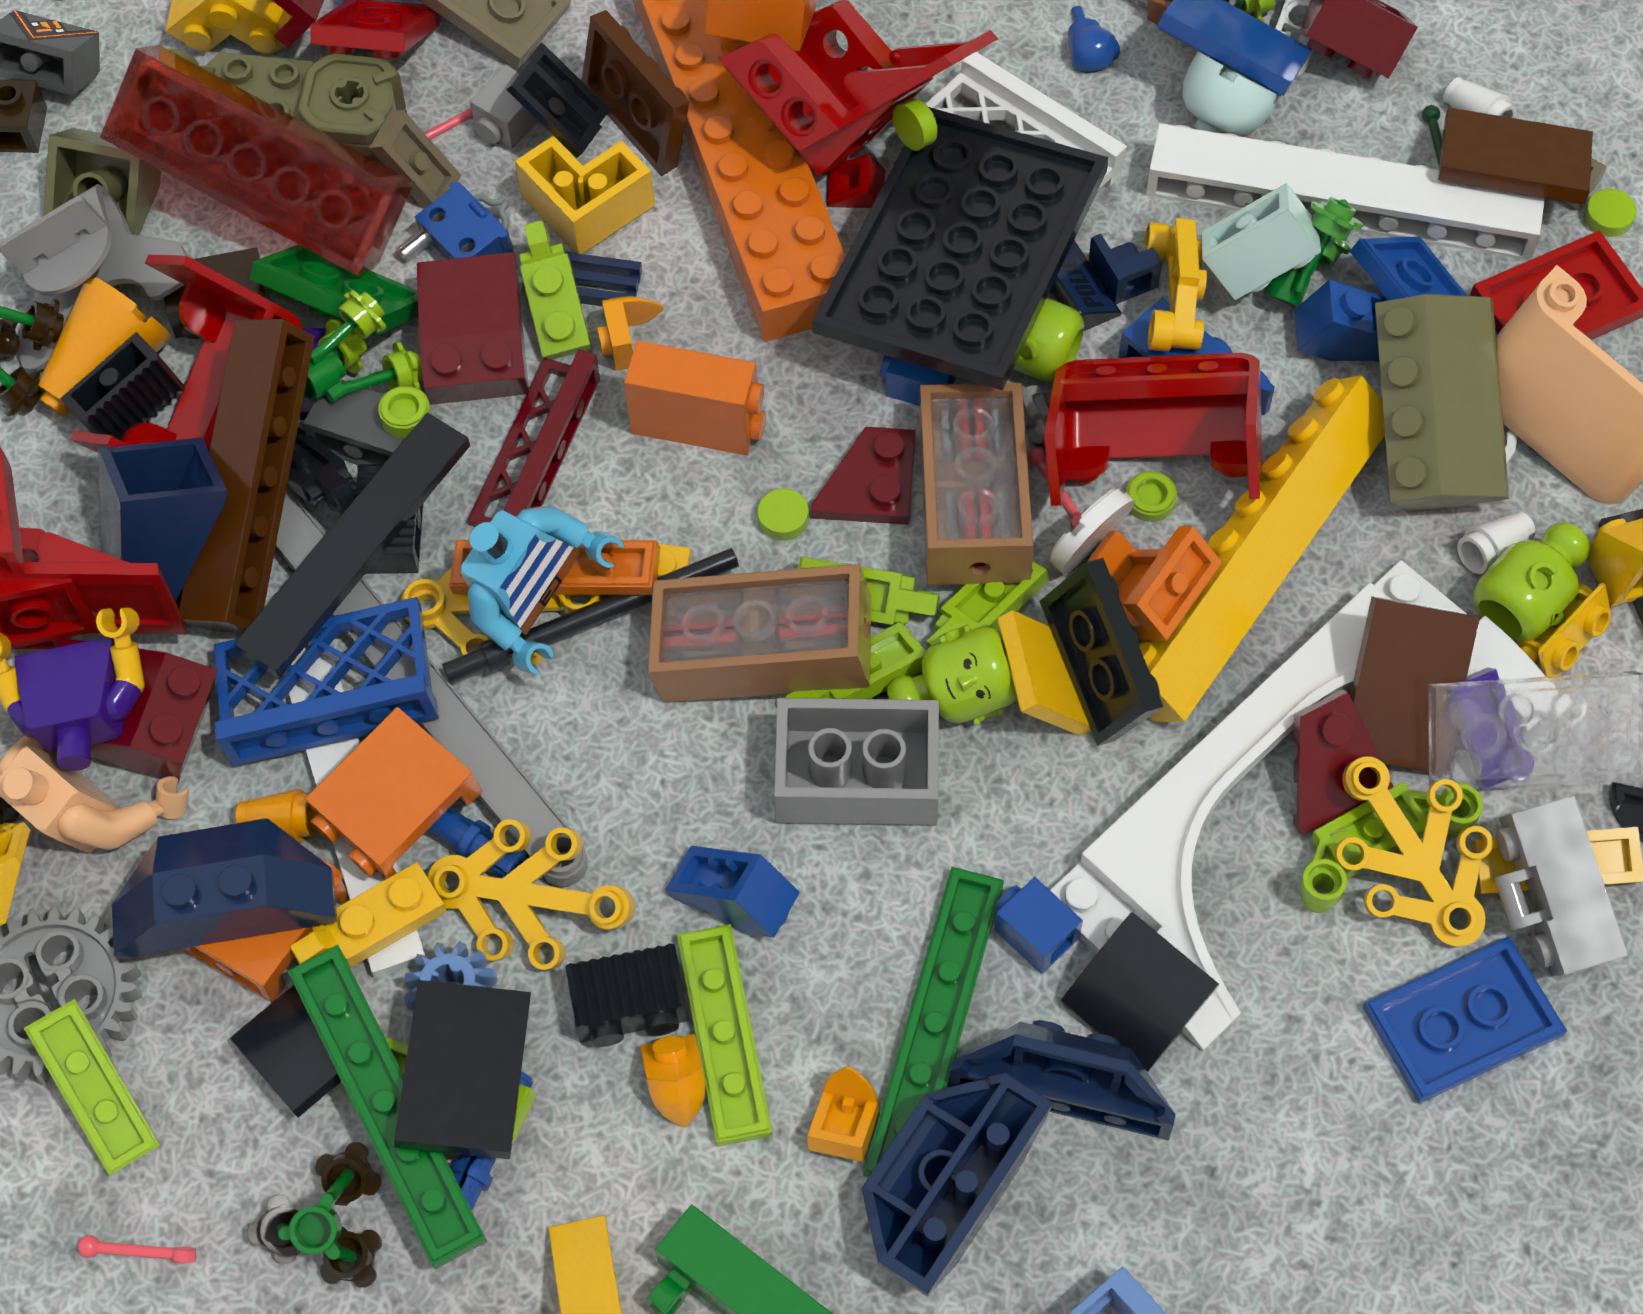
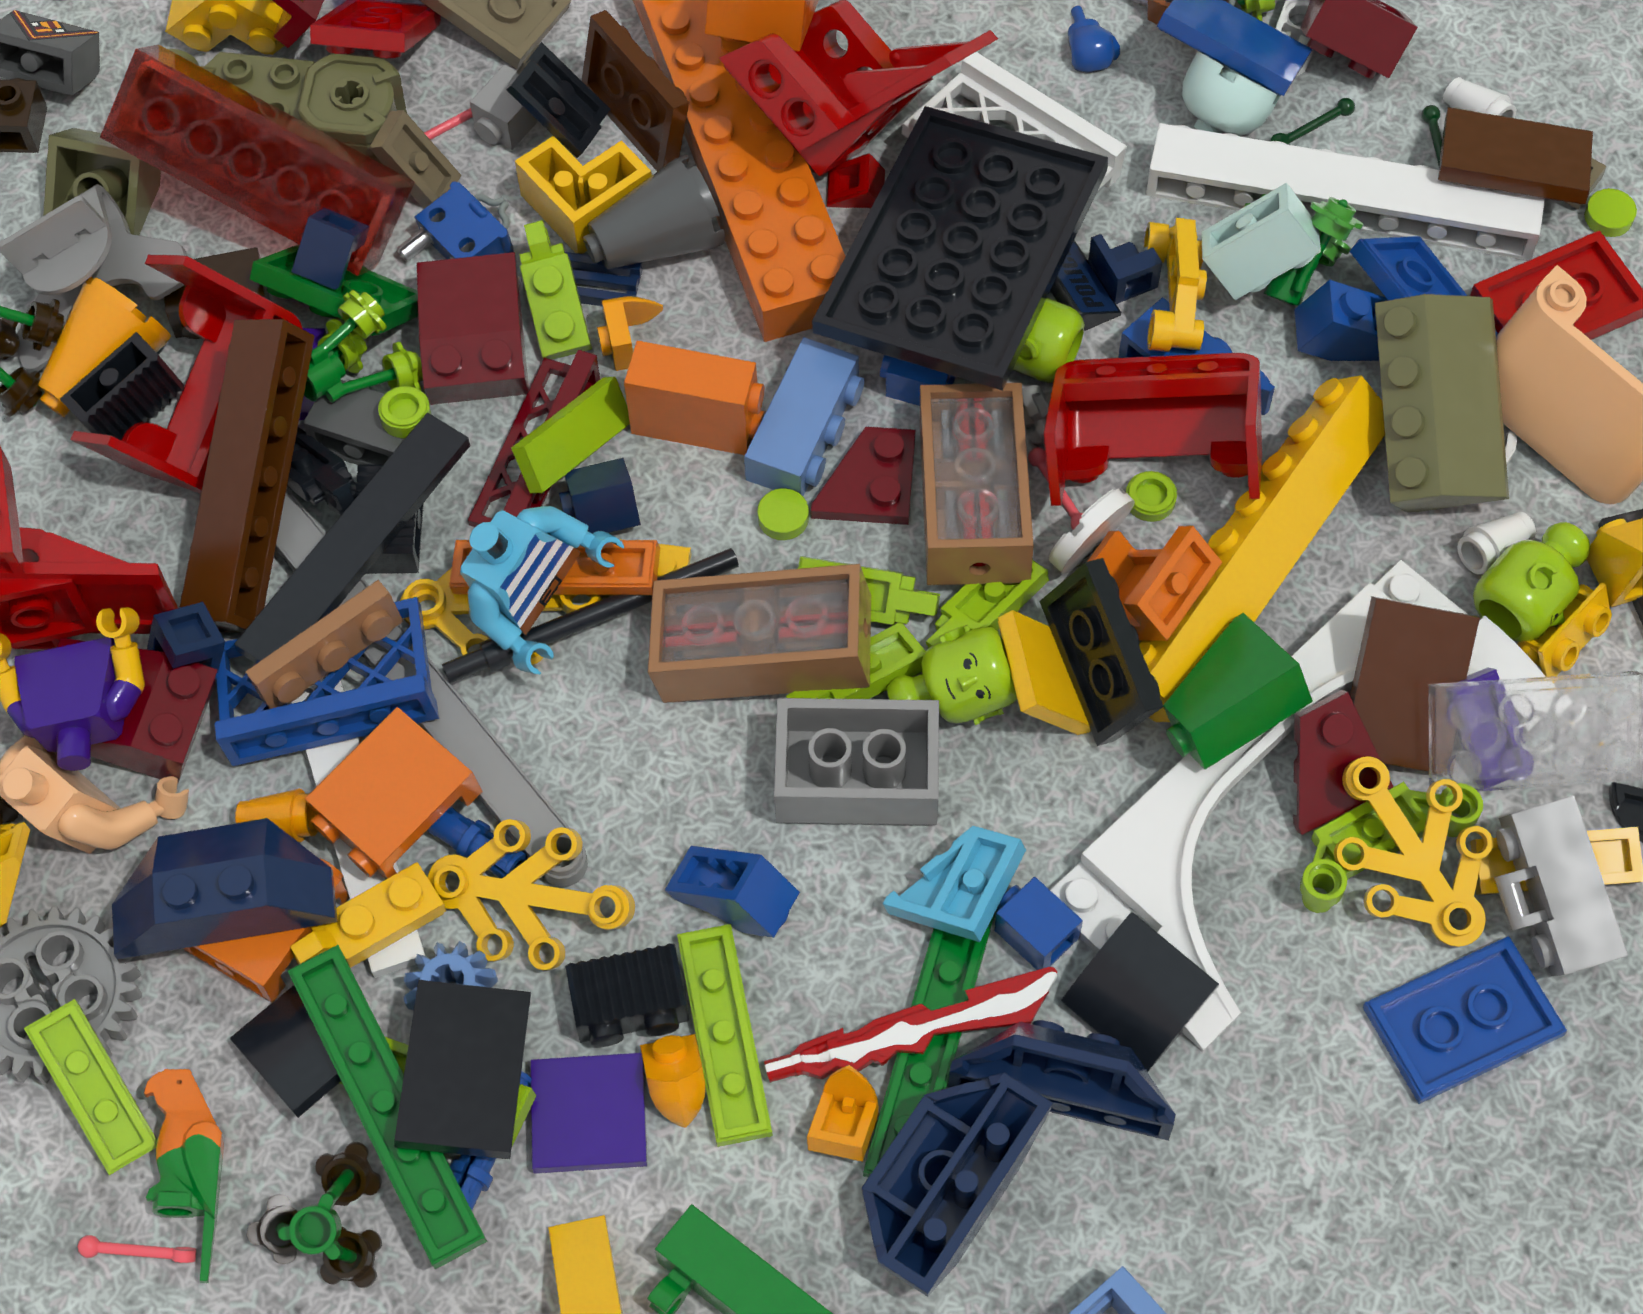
dark blue slope [98,437,227,602] -> none
lime tile [893,98,937,151] -> none
none -> animal [144,1069,224,1283]
none -> dark blue panel [146,602,225,673]
none -> medium nougat plate [245,580,403,709]
none -> dark blue panel [291,208,370,290]
none -> lime tile [511,376,630,493]
none -> dark purple tile [531,1053,647,1174]
none -> dark blue brick [559,458,641,534]
none -> dark grey cone [583,155,725,269]
none -> medium blue brick [744,337,864,496]
none -> red sword [764,967,1058,1083]
none -> medium azure wing [883,826,1026,942]
none -> green slope [1163,613,1313,770]
none -> dark green hinge [1271,98,1355,145]

